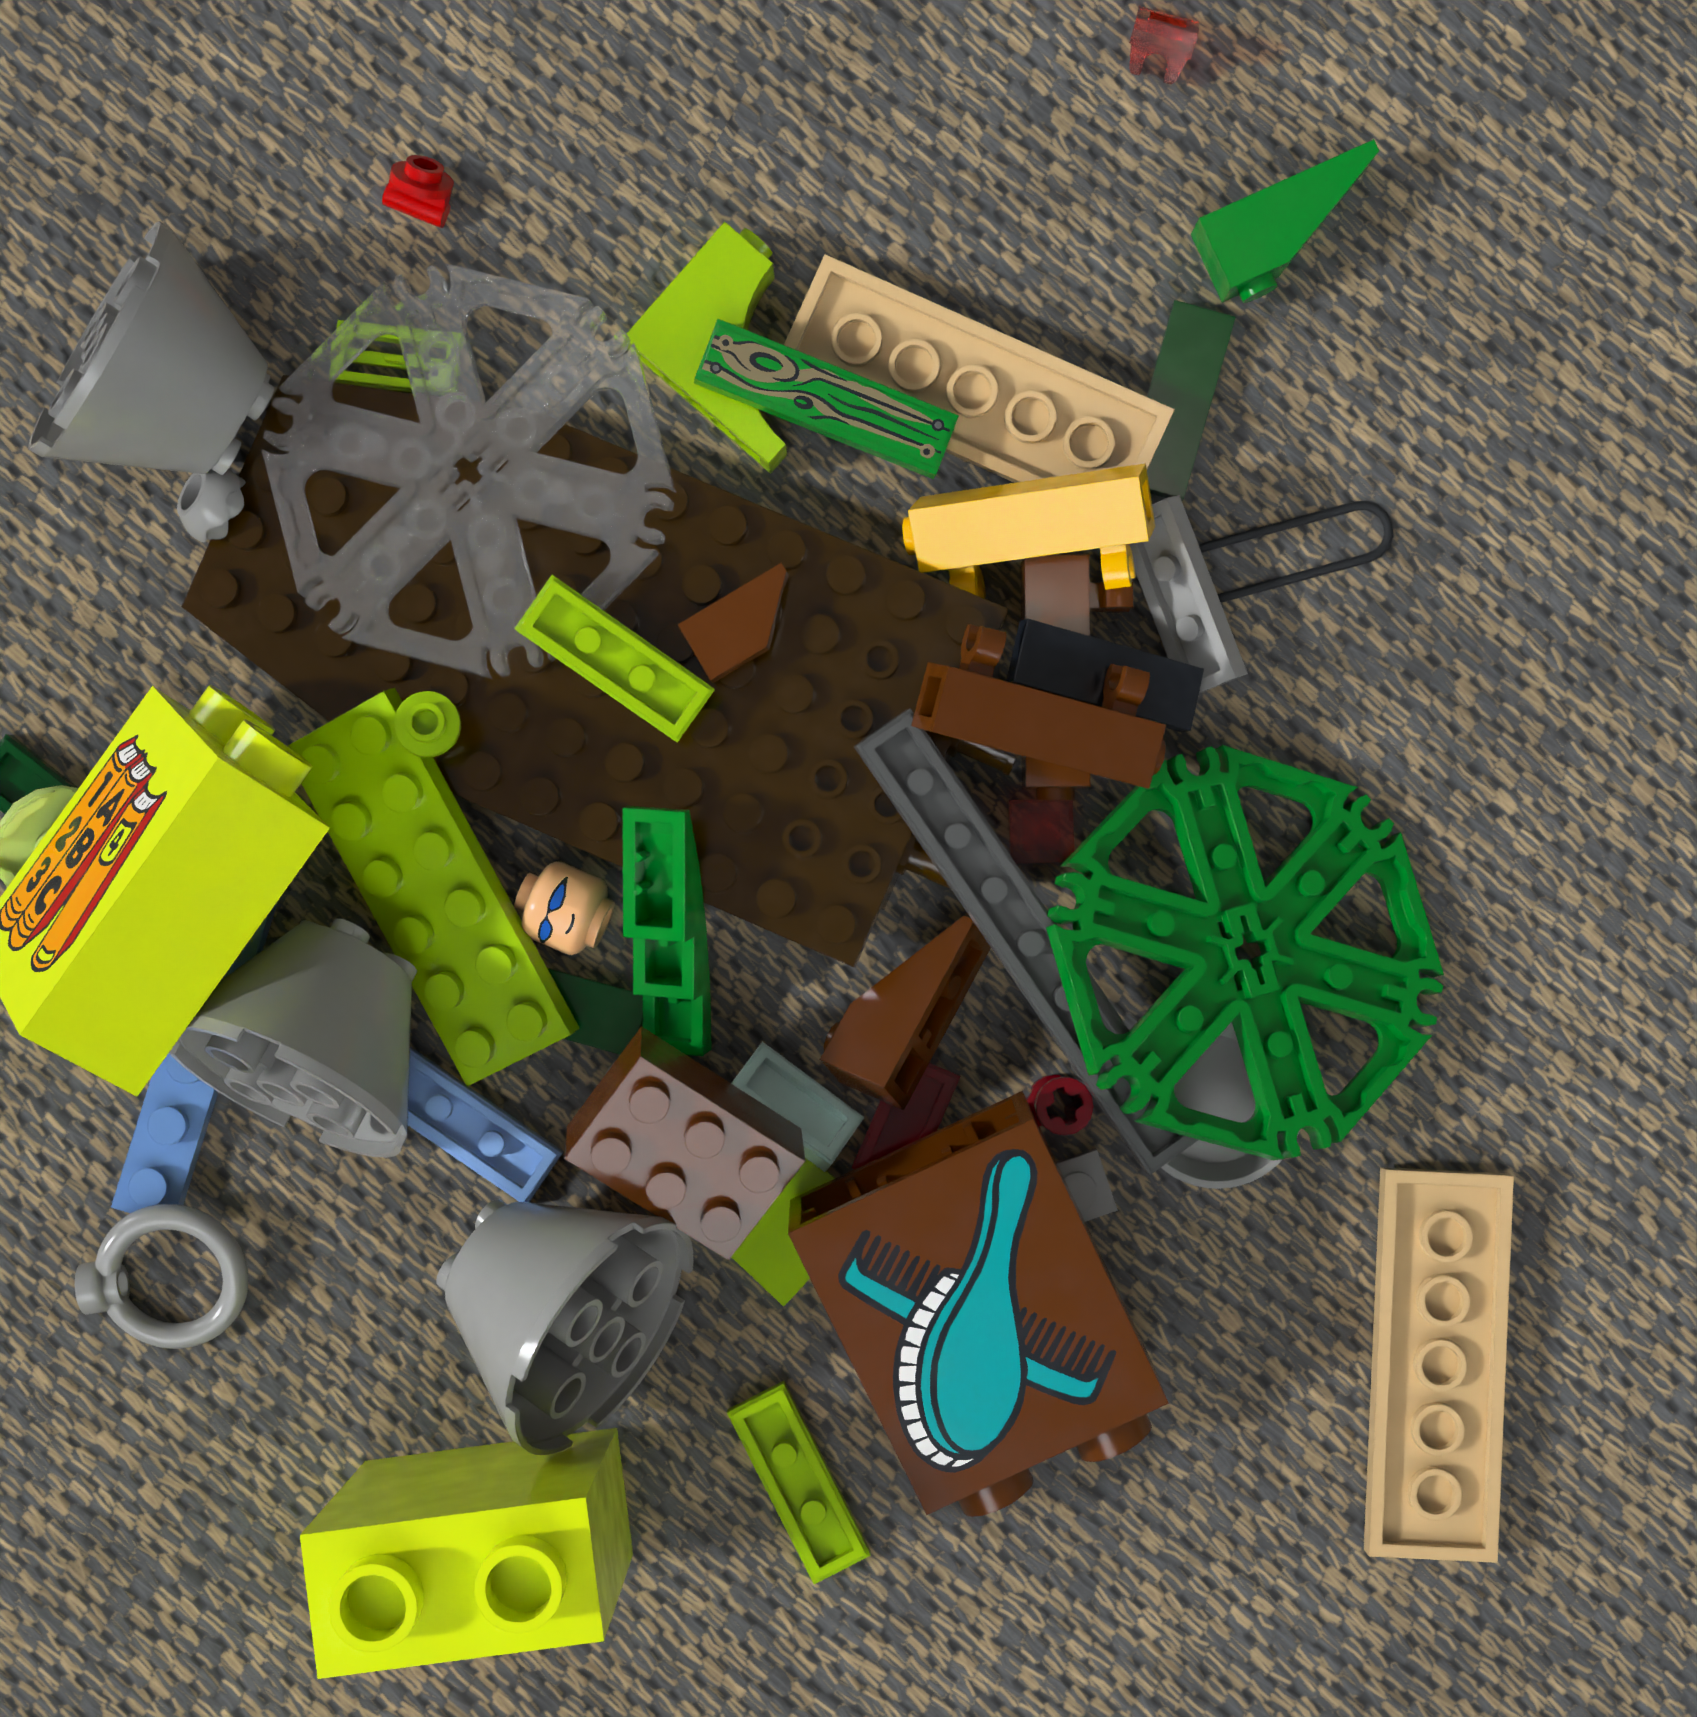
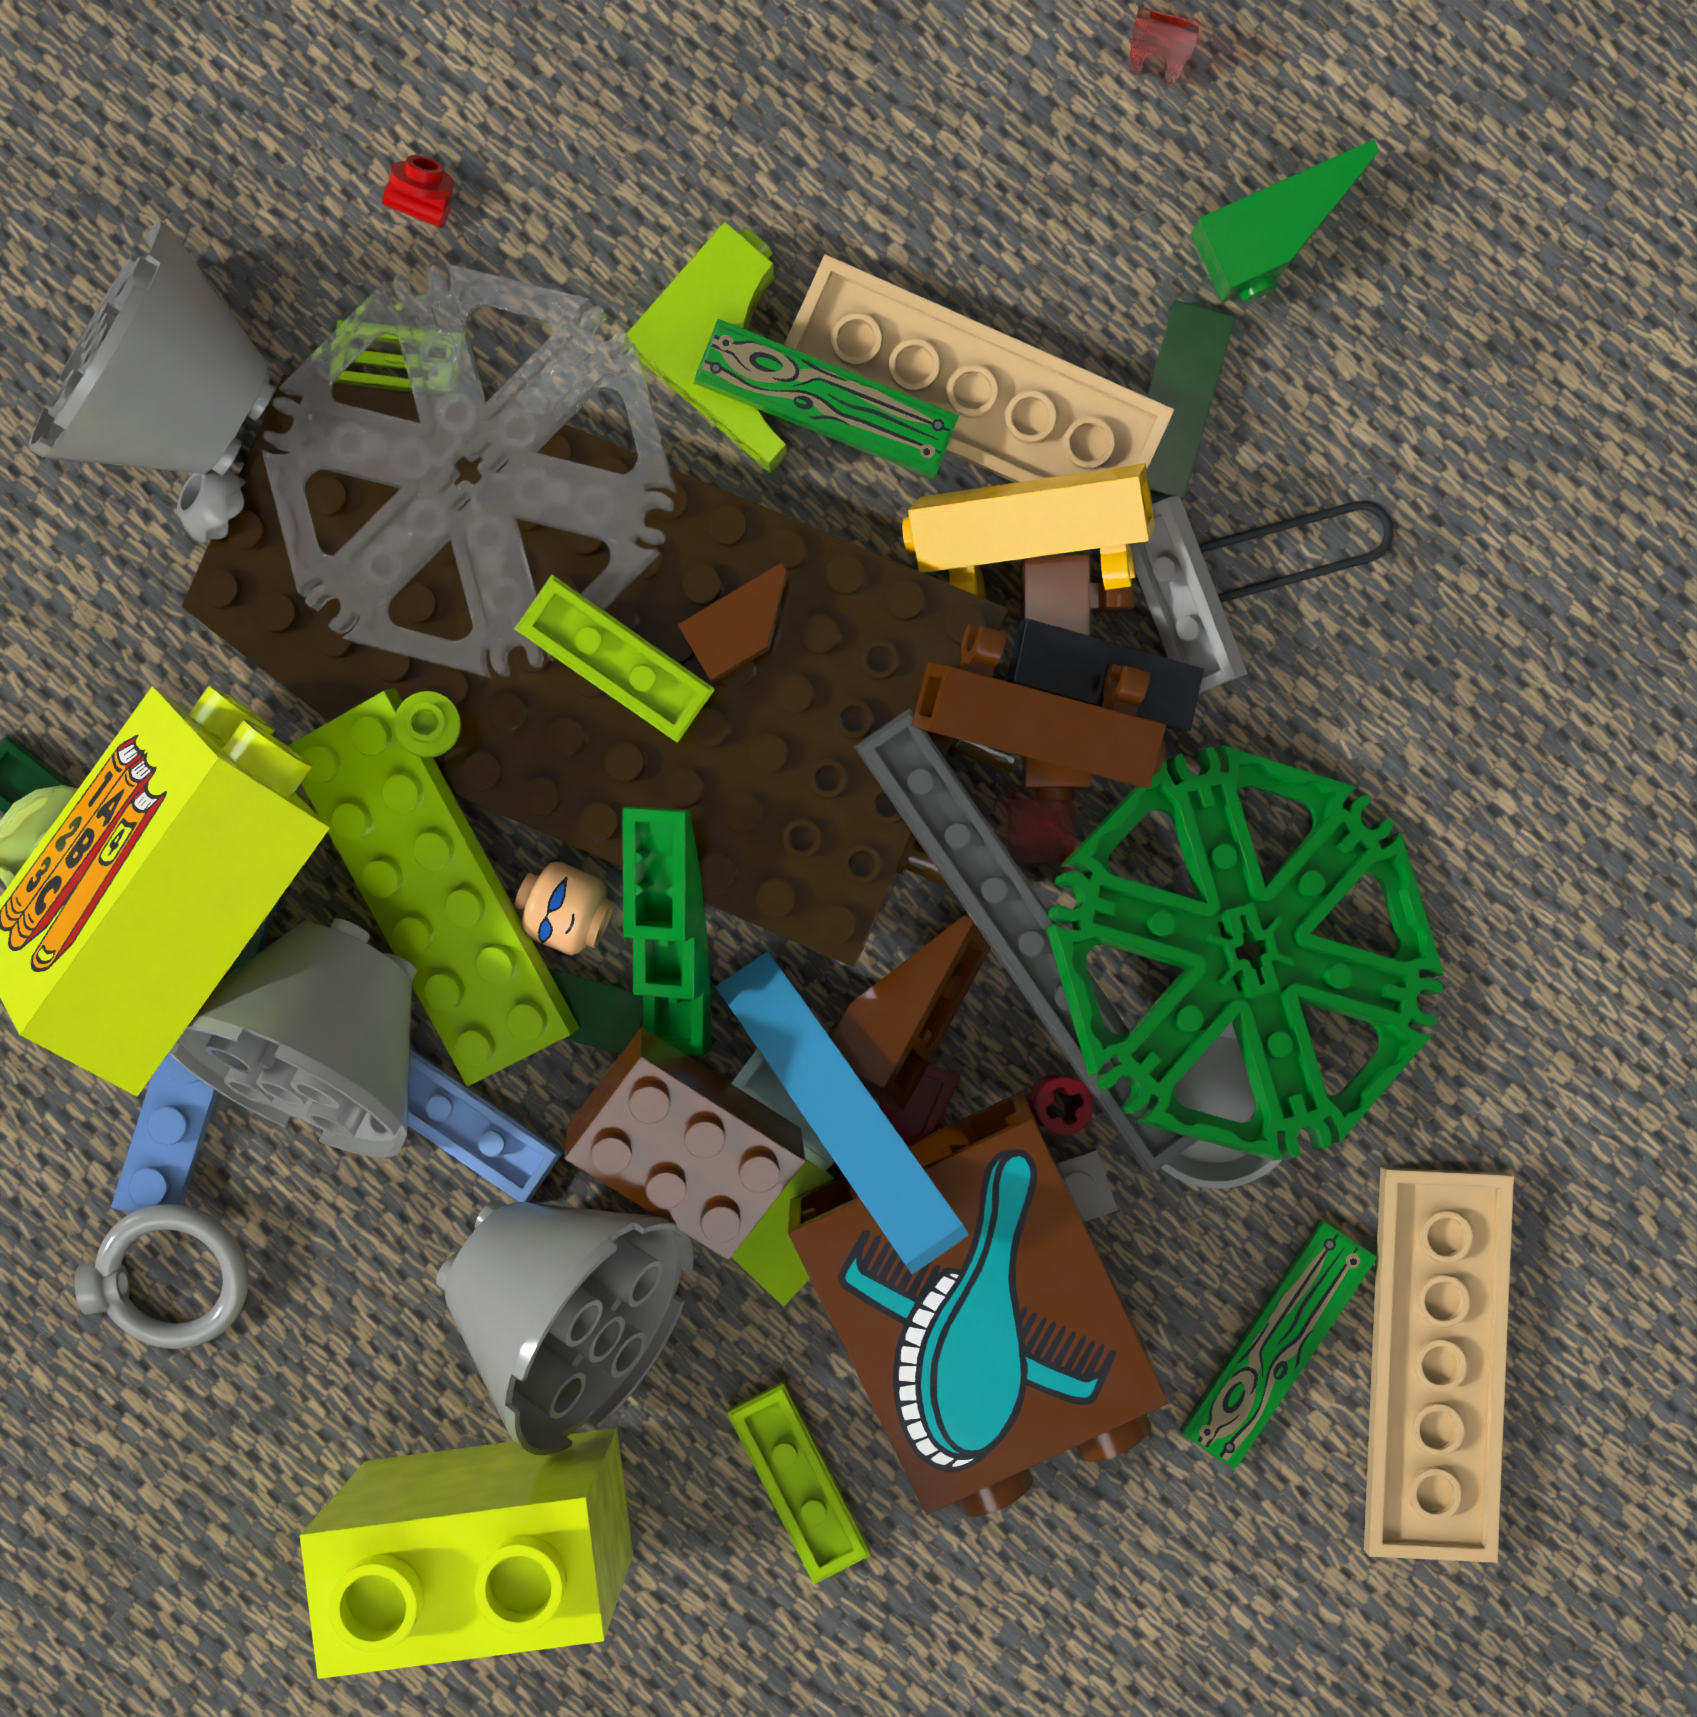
none -> dark azure tile [715,951,969,1275]
none -> green tile [1179,1219,1377,1470]

